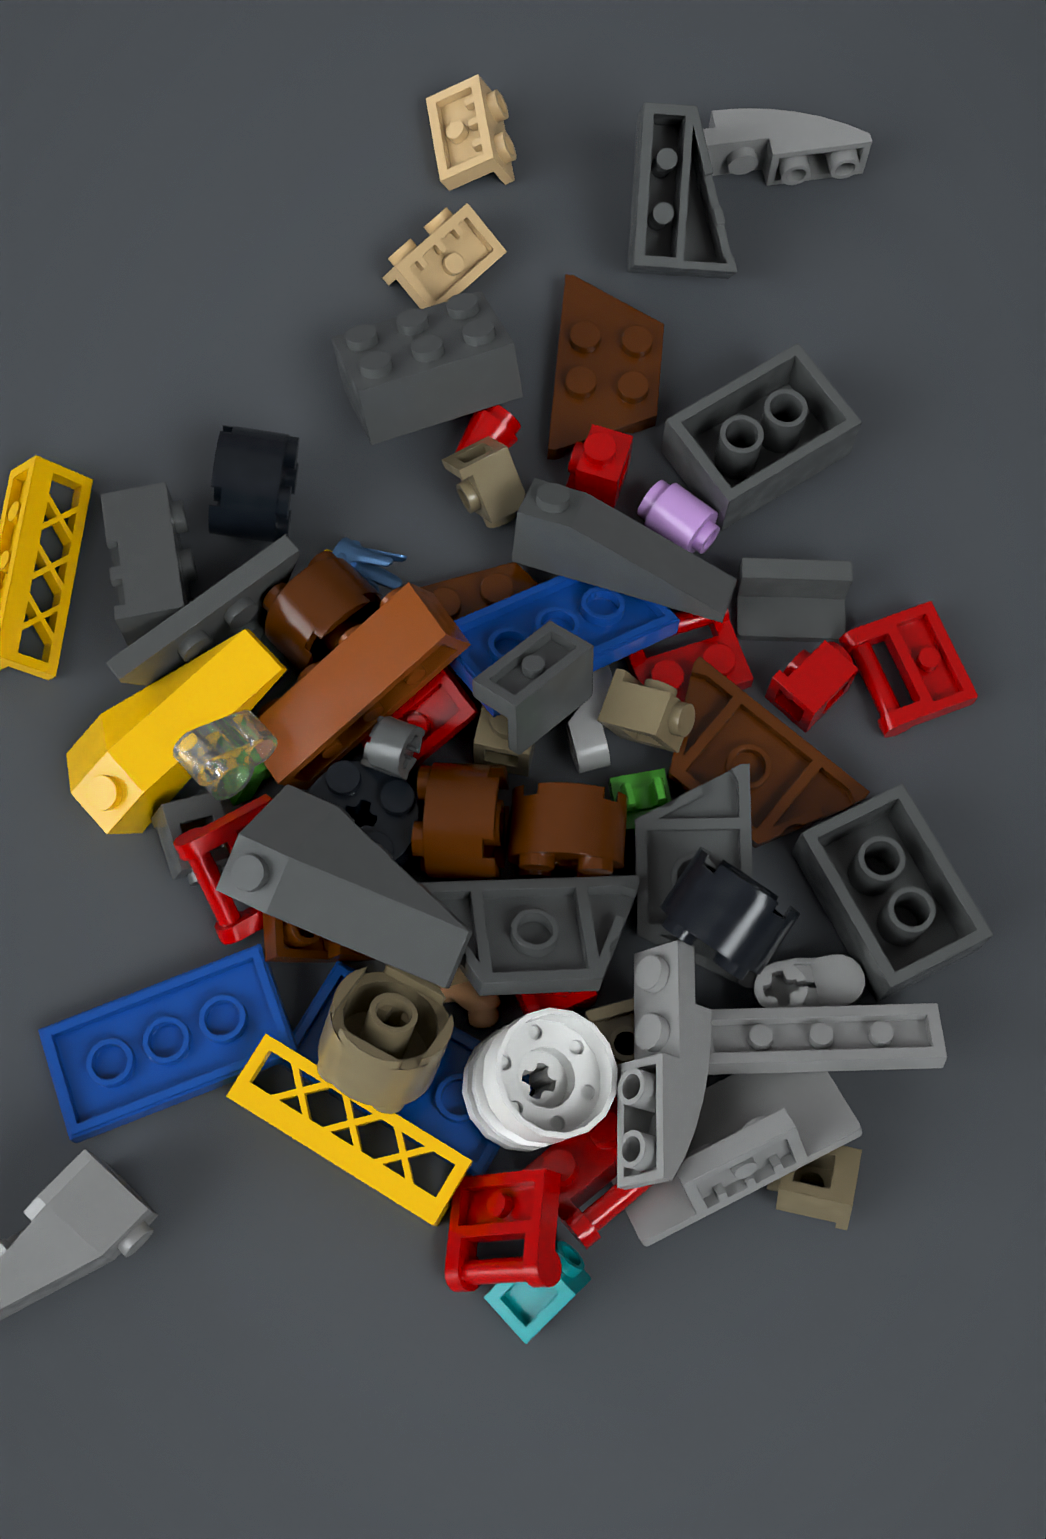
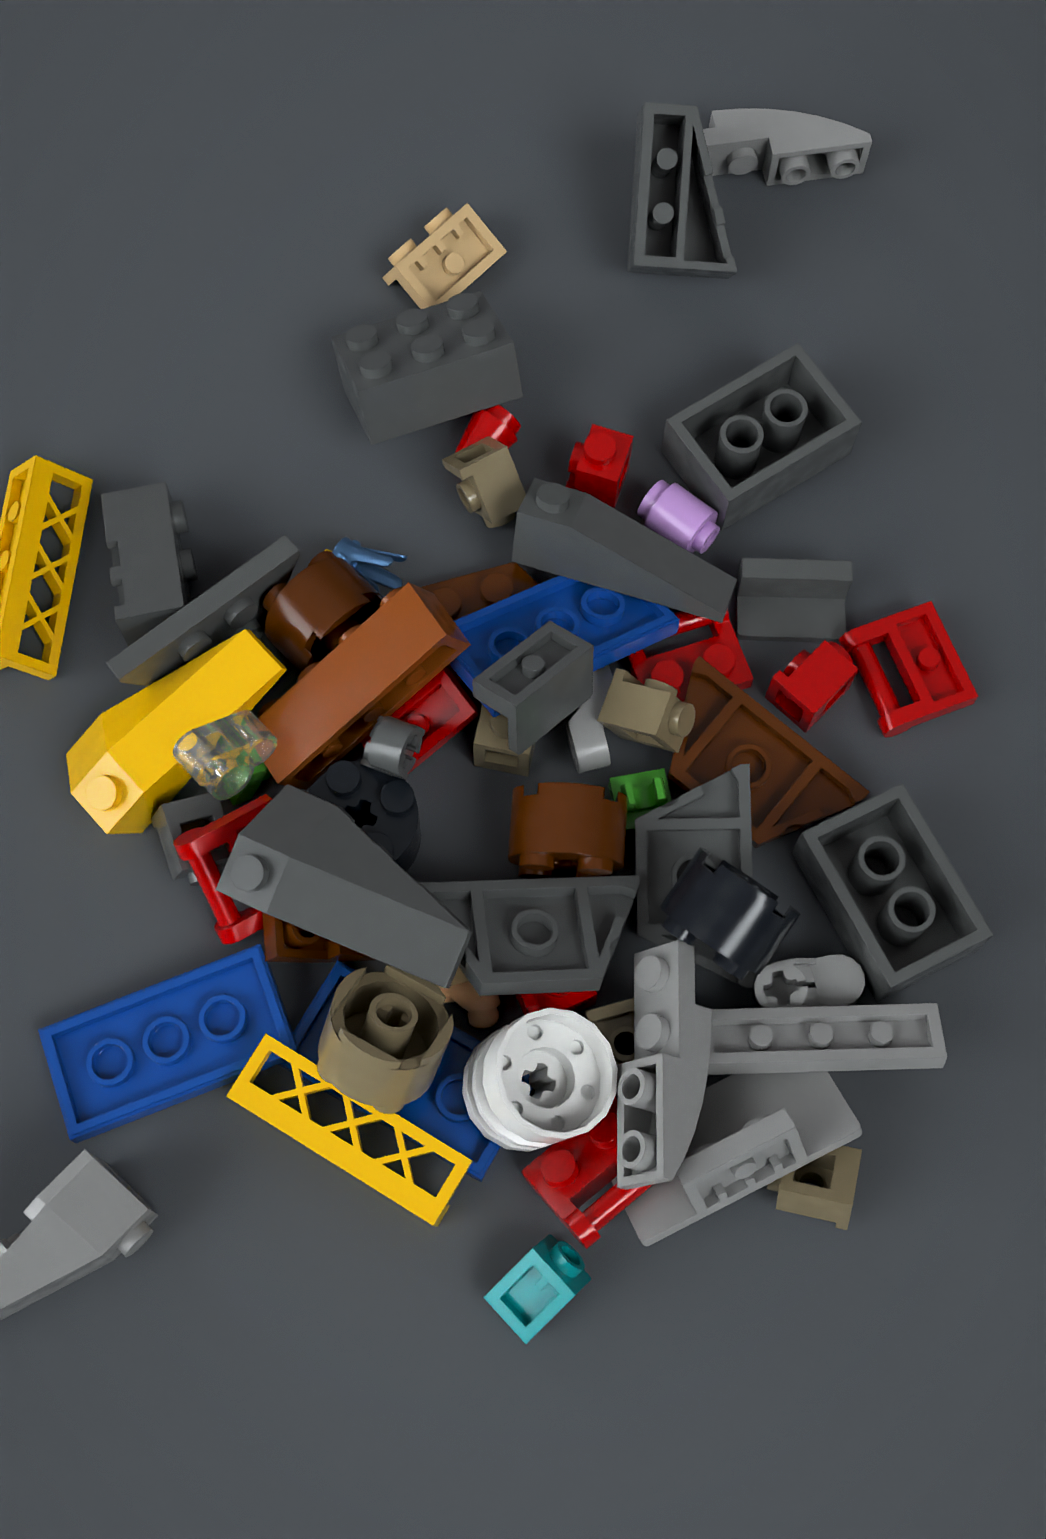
black brick [208,425,299,543] -> none
reddish brown brick [411,762,509,880] -> none
tan bracket [426,74,516,191] -> none
red plate [445,1168,562,1292] -> none
reddish brown wing [547,274,664,460] -> none

